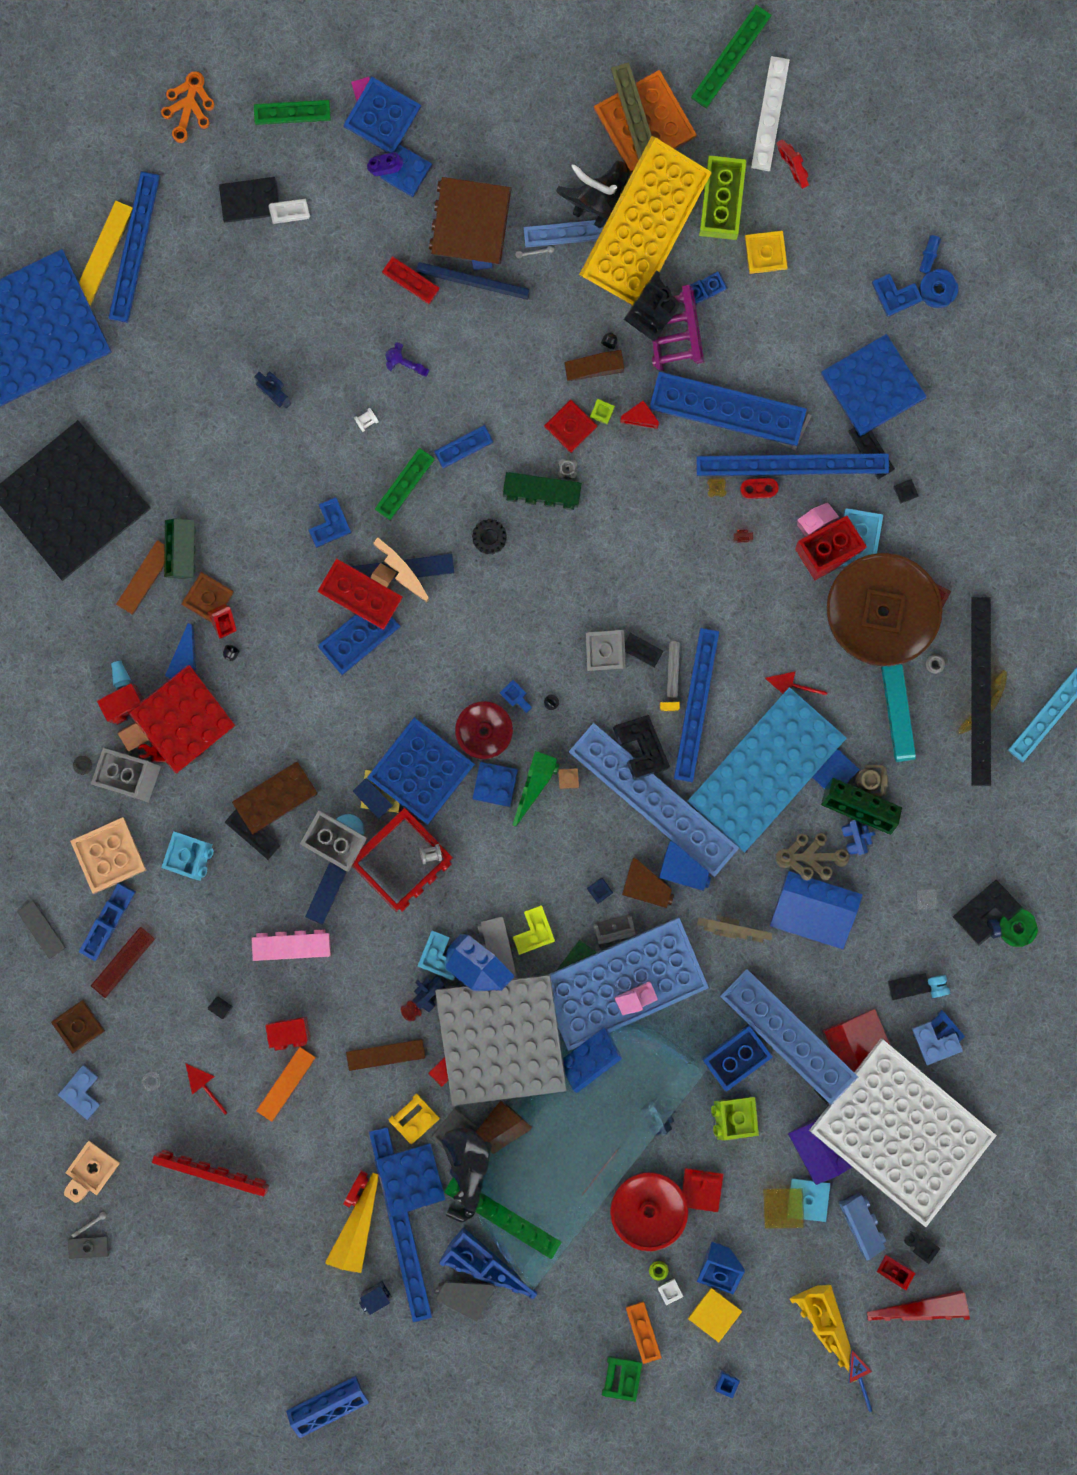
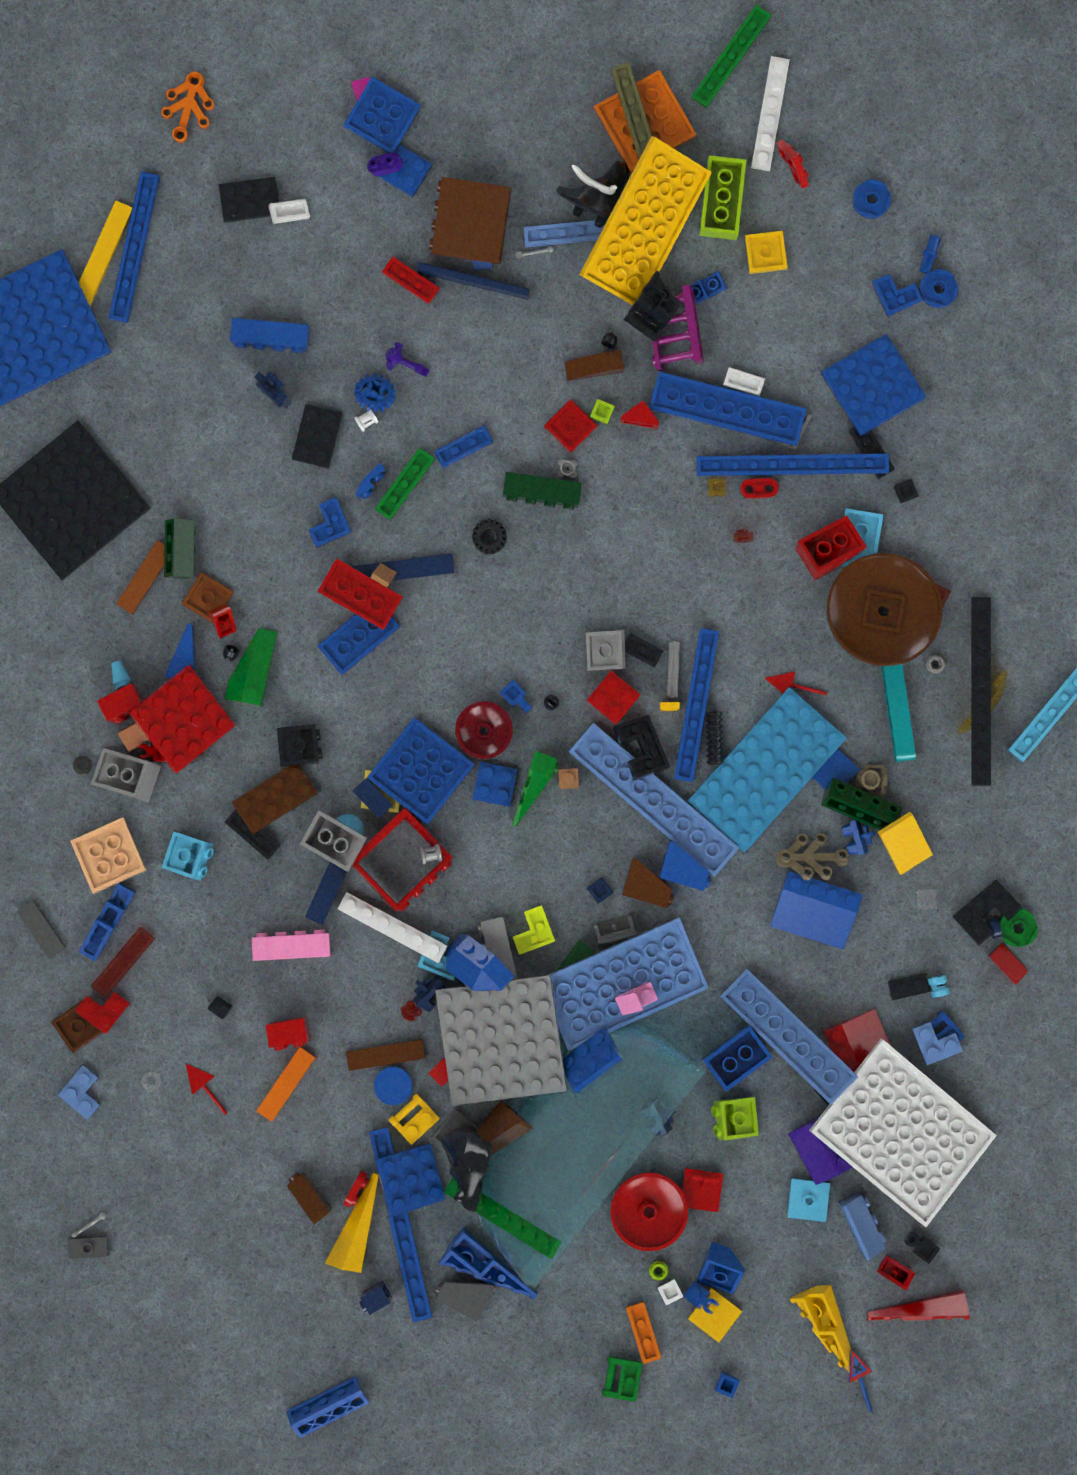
light nougat plate [64,1141,120,1203] -> none
red plate [152,1150,270,1197] -> none
green plate [254,100,331,125] -> none
light nougat slope [373,537,429,602] -> none
black arm [446,1207,475,1222] -> none
dark tan plate [697,915,773,943] -> none
clear yellow tile [763,1188,804,1228] -> none
bright pink slope [797,503,839,536] -> none
none -> red plate [75,992,130,1035]
none -> green wedge [225,628,277,707]
none -> blue brick [230,318,310,353]
none -> black plate [277,724,323,767]
none -> reddish brown slope [287,1172,332,1225]
none -> black plate [292,404,343,469]
none -> white plate [338,892,448,963]
none -> blue gear [354,373,396,413]
none -> blue slope [356,463,386,499]
none -> blue tile [374,1066,412,1105]
none -> red brick [586,671,640,725]
none -> blue plate [683,1281,719,1314]
none -> black piece [706,711,724,765]
none -> white plate [723,367,765,397]
none -> blue plate [853,179,891,219]
none -> yellow tile [878,812,933,875]
none -> red slope [988,943,1028,985]

